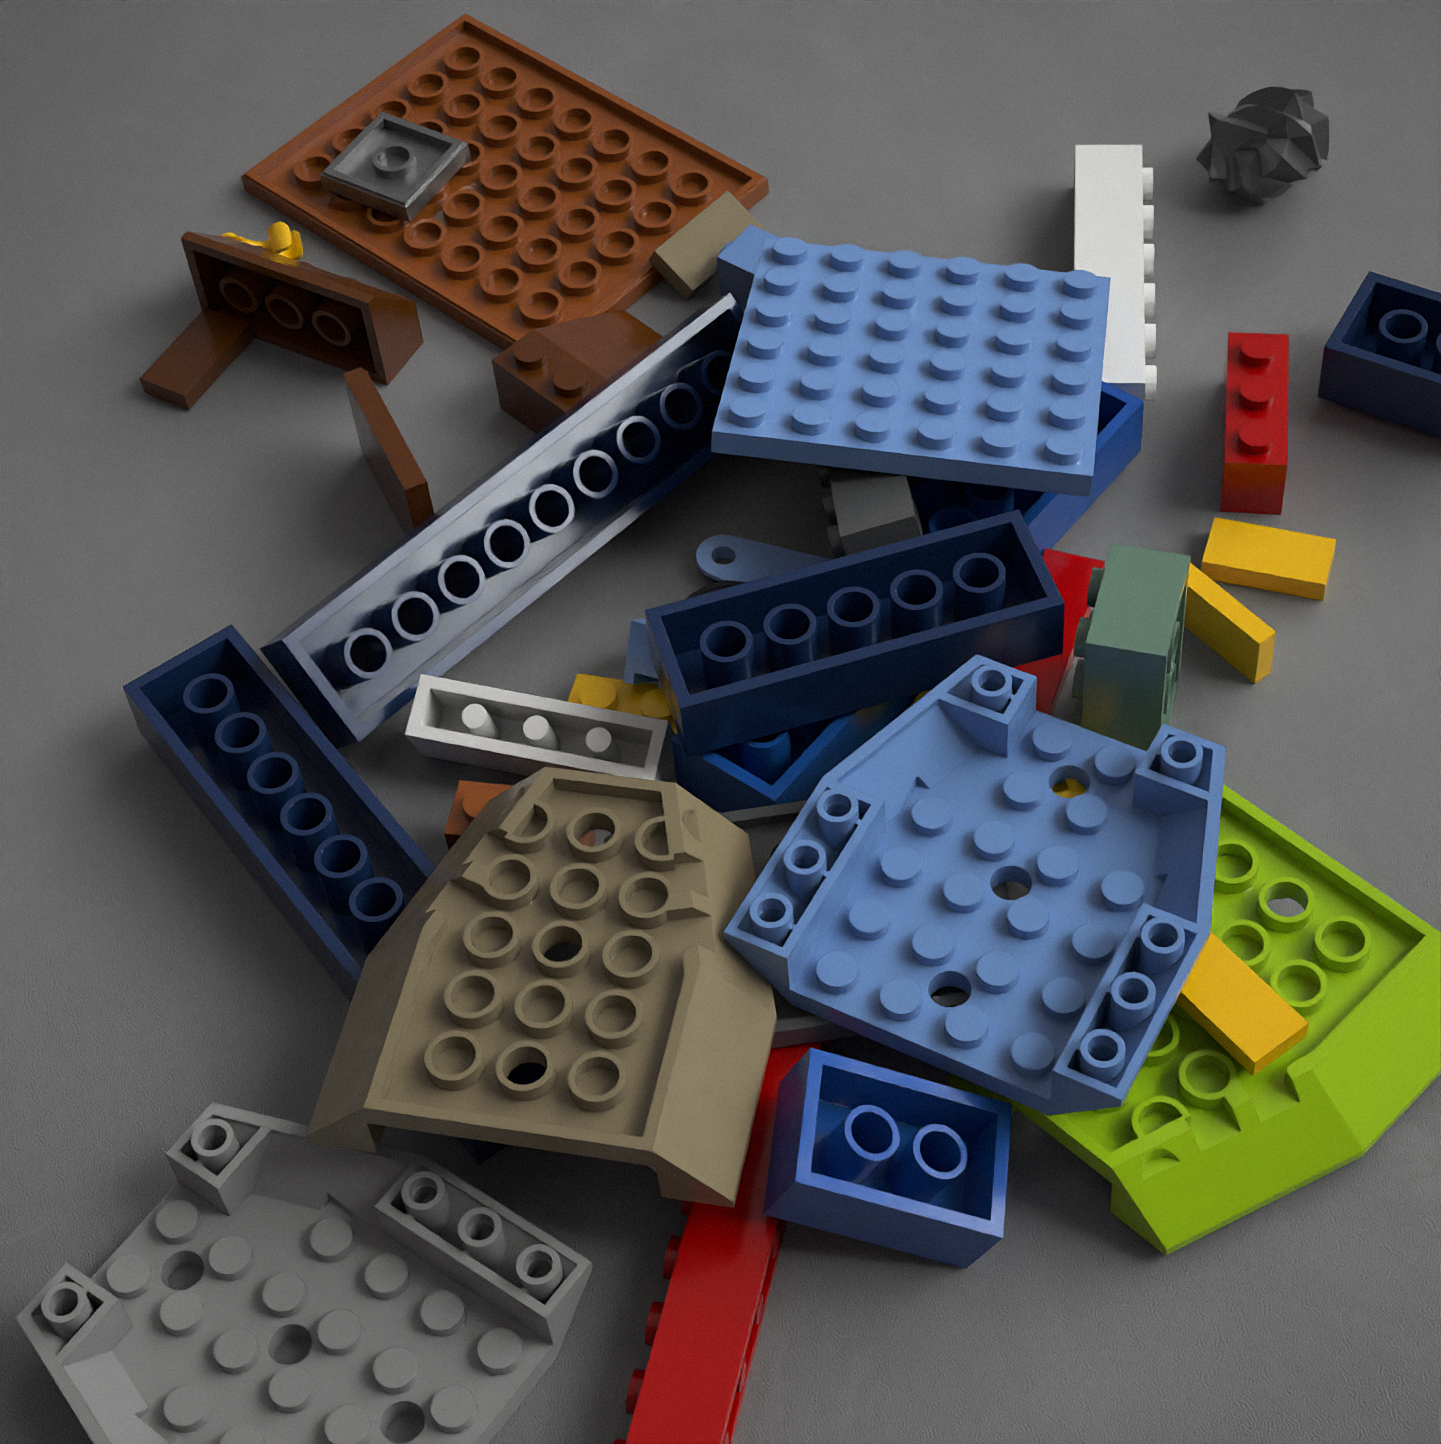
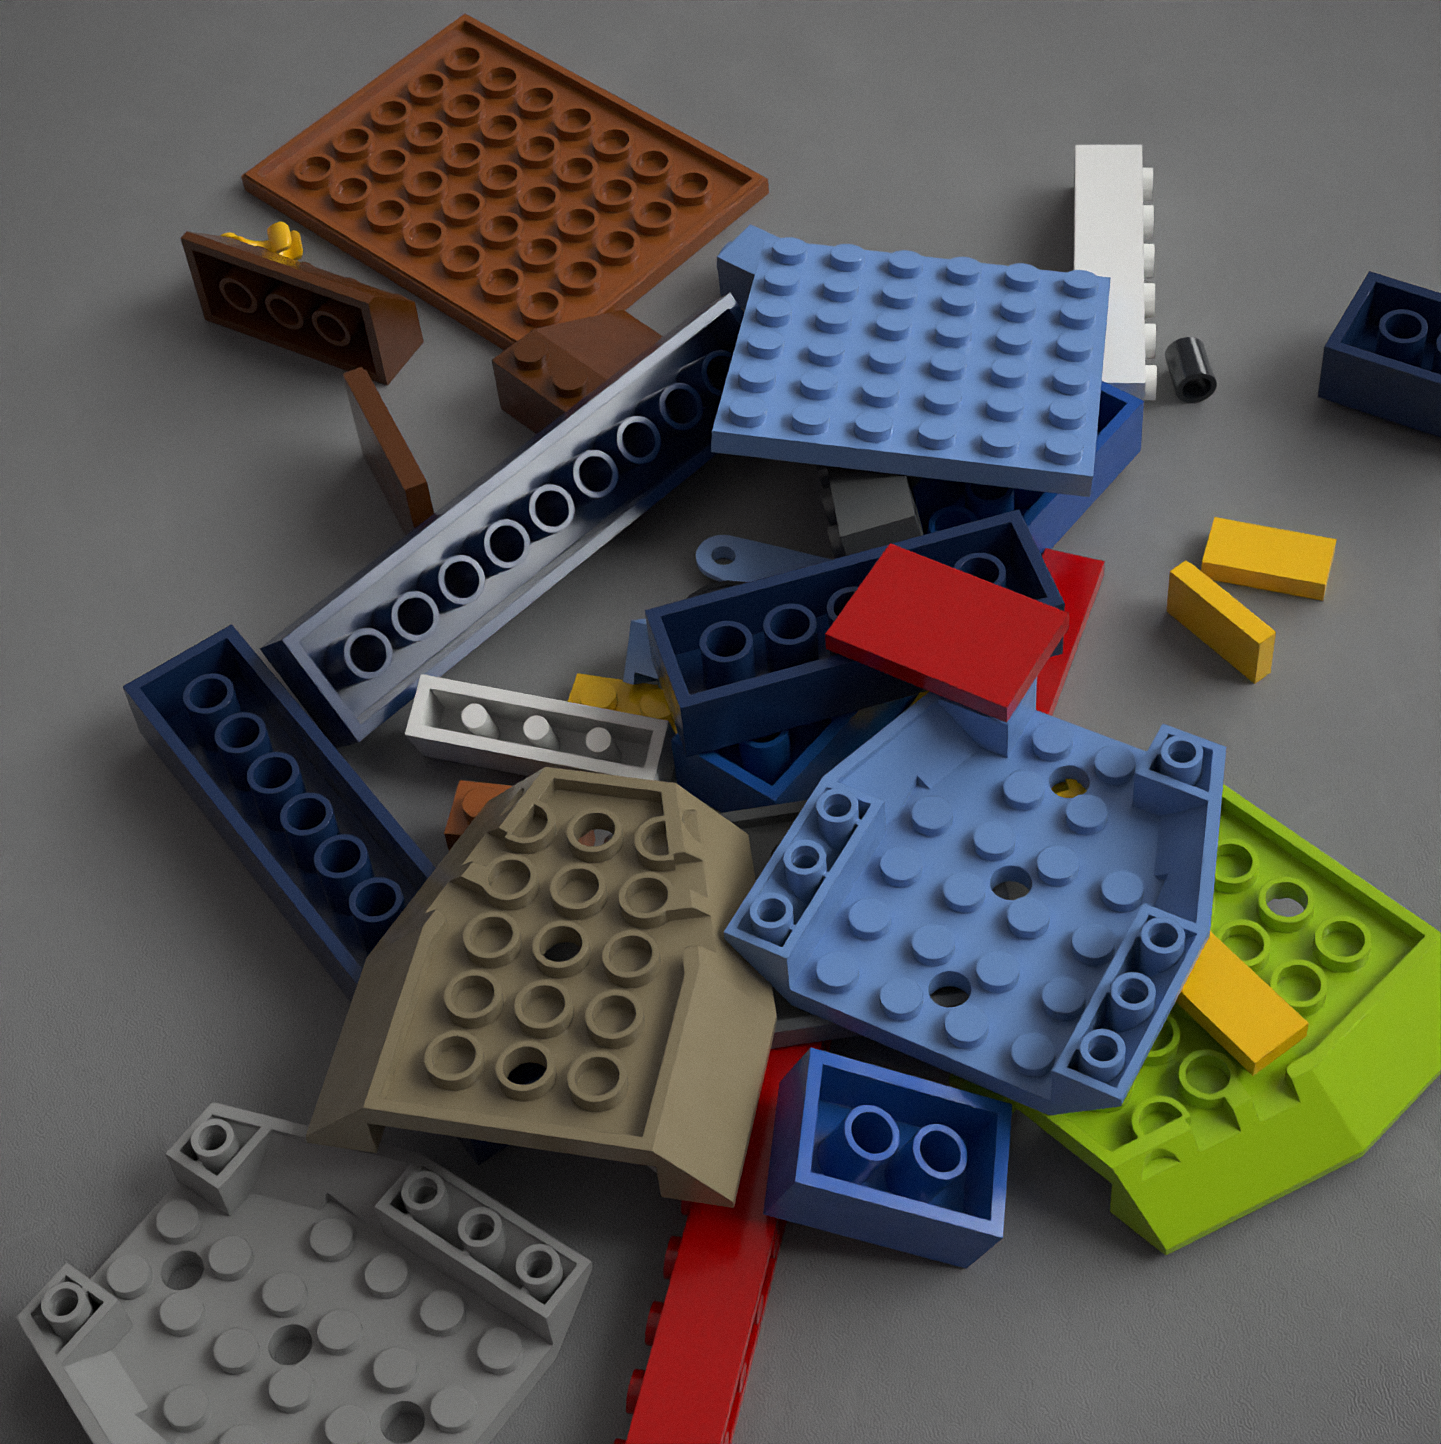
reddish brown tile [140,307,254,410] -> none
flat silver tile [320,112,471,222] -> none
dark tan tile [648,190,766,301] -> none
sand green brick [1071,543,1190,751] -> none
dark grey hair [1196,86,1329,205] -> none
red brick [1220,332,1289,515] -> none
none -> red tile [825,543,1069,723]
none -> black hinge [1164,337,1217,403]

